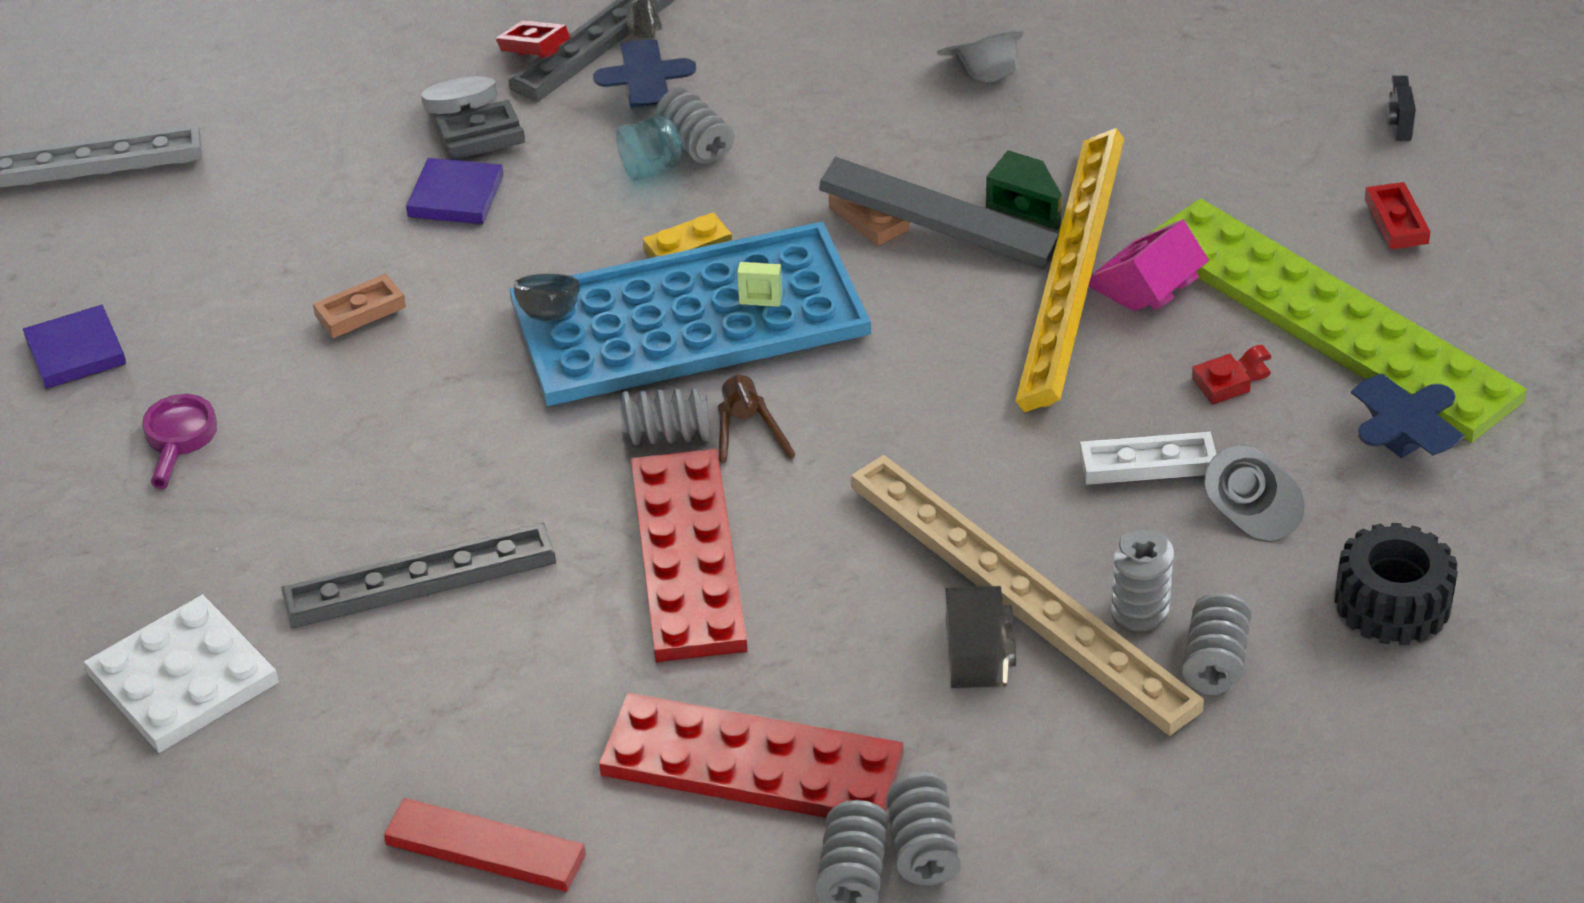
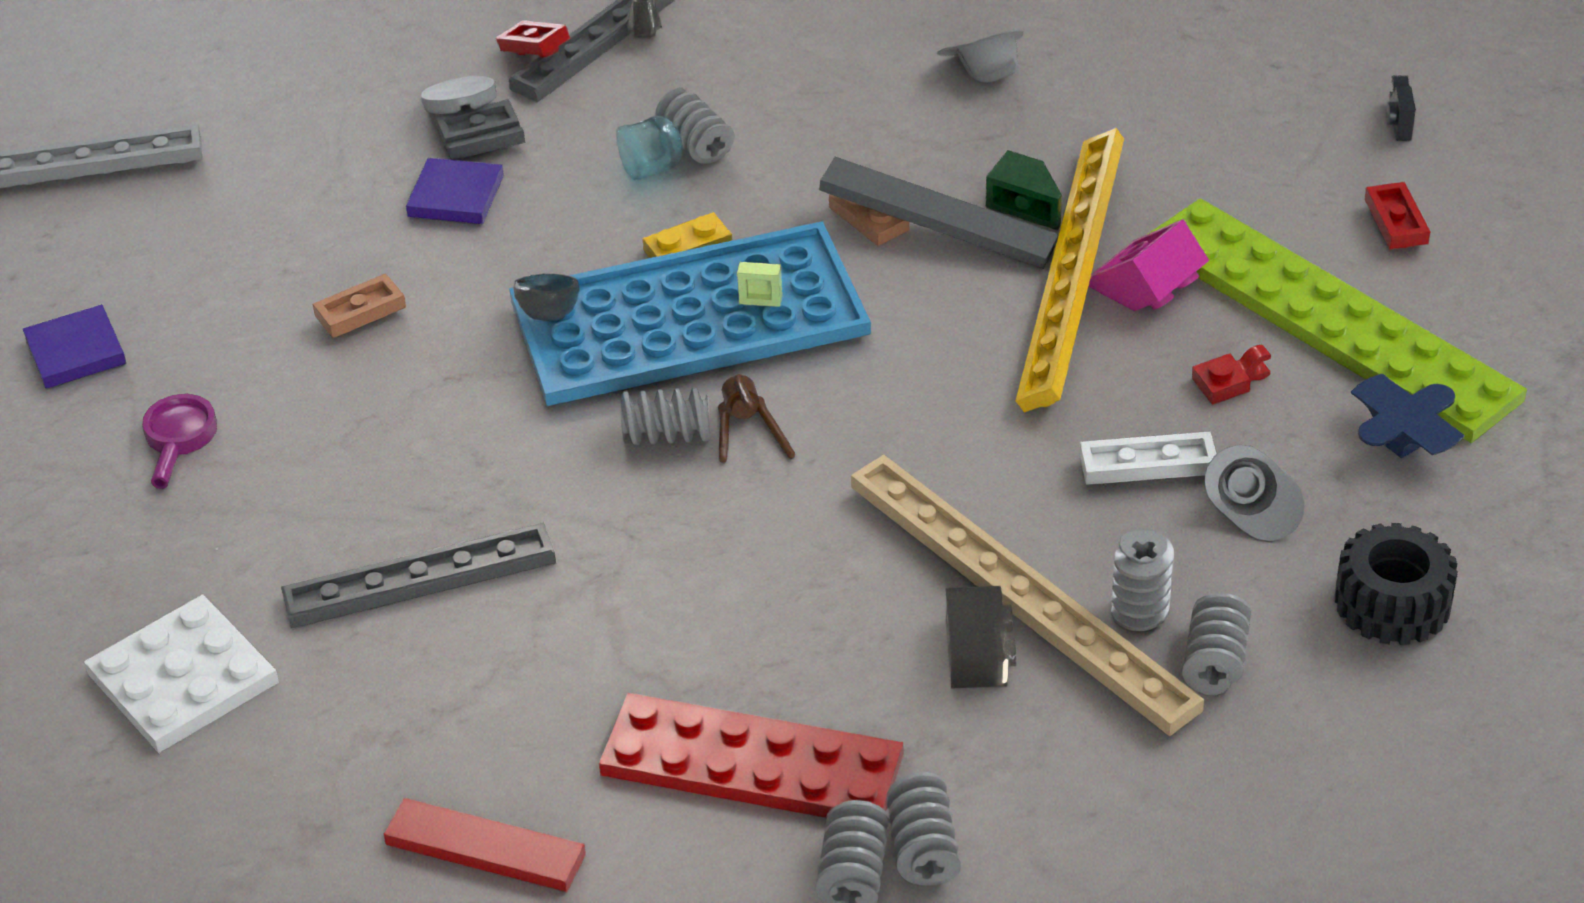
dark blue piece [593,40,696,108] -> none
plate [631,449,748,662] -> none

